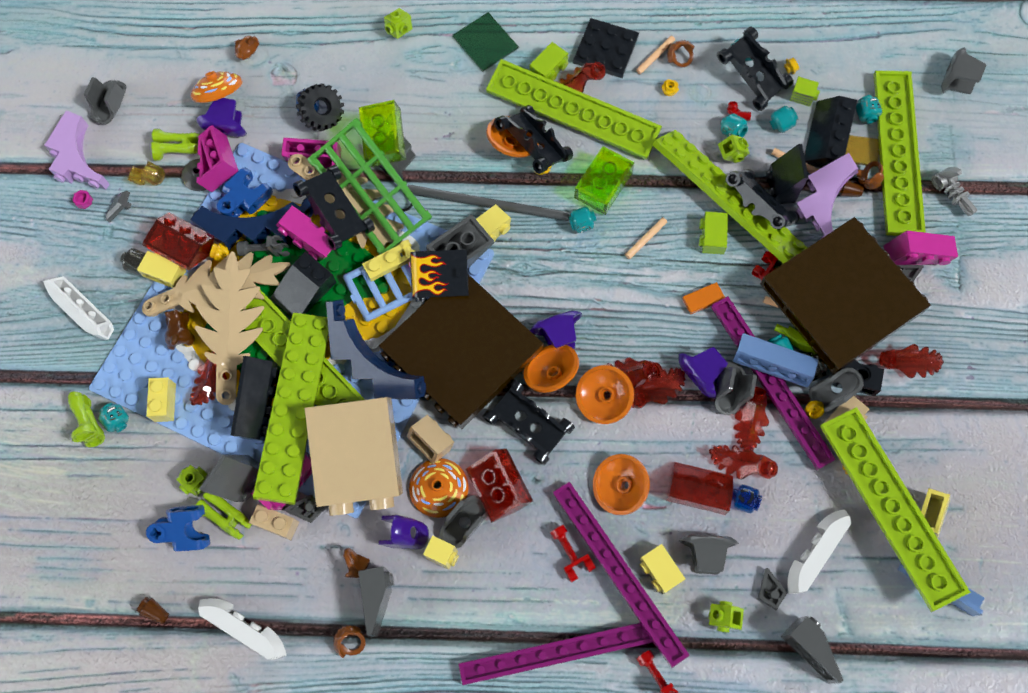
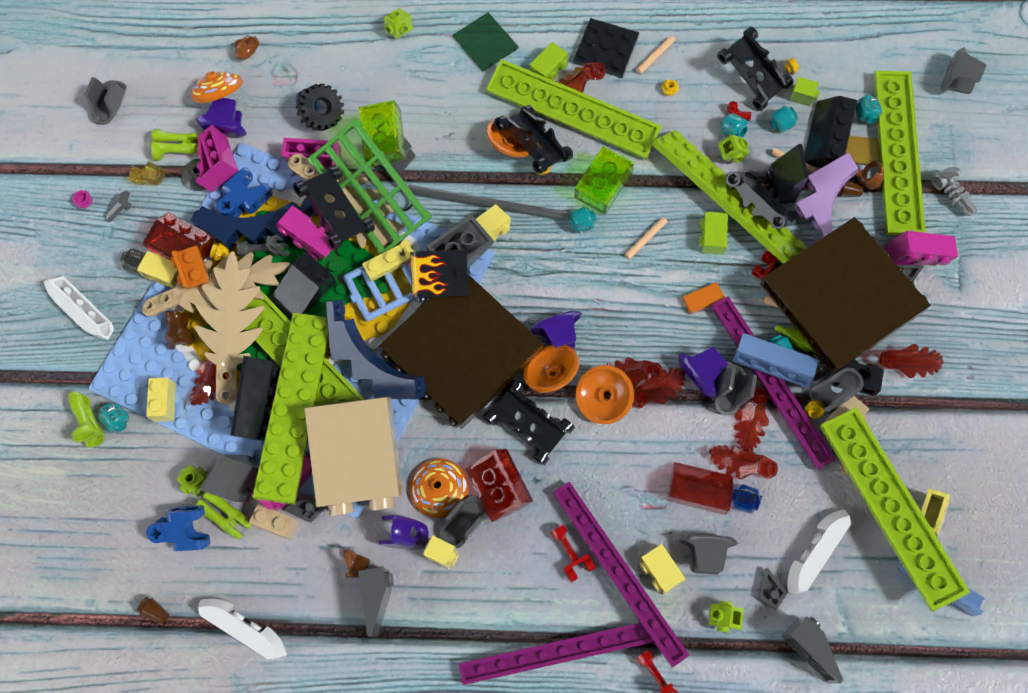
lavender arch [44,111,110,190] -> none
dark orange piece [333,625,365,658] -> none
tan piece [407,415,454,464] -> none
orange dish [593,454,650,515] -> none
dark orange piece [667,40,695,67] -> none
none -> orange bracket [171,245,210,290]

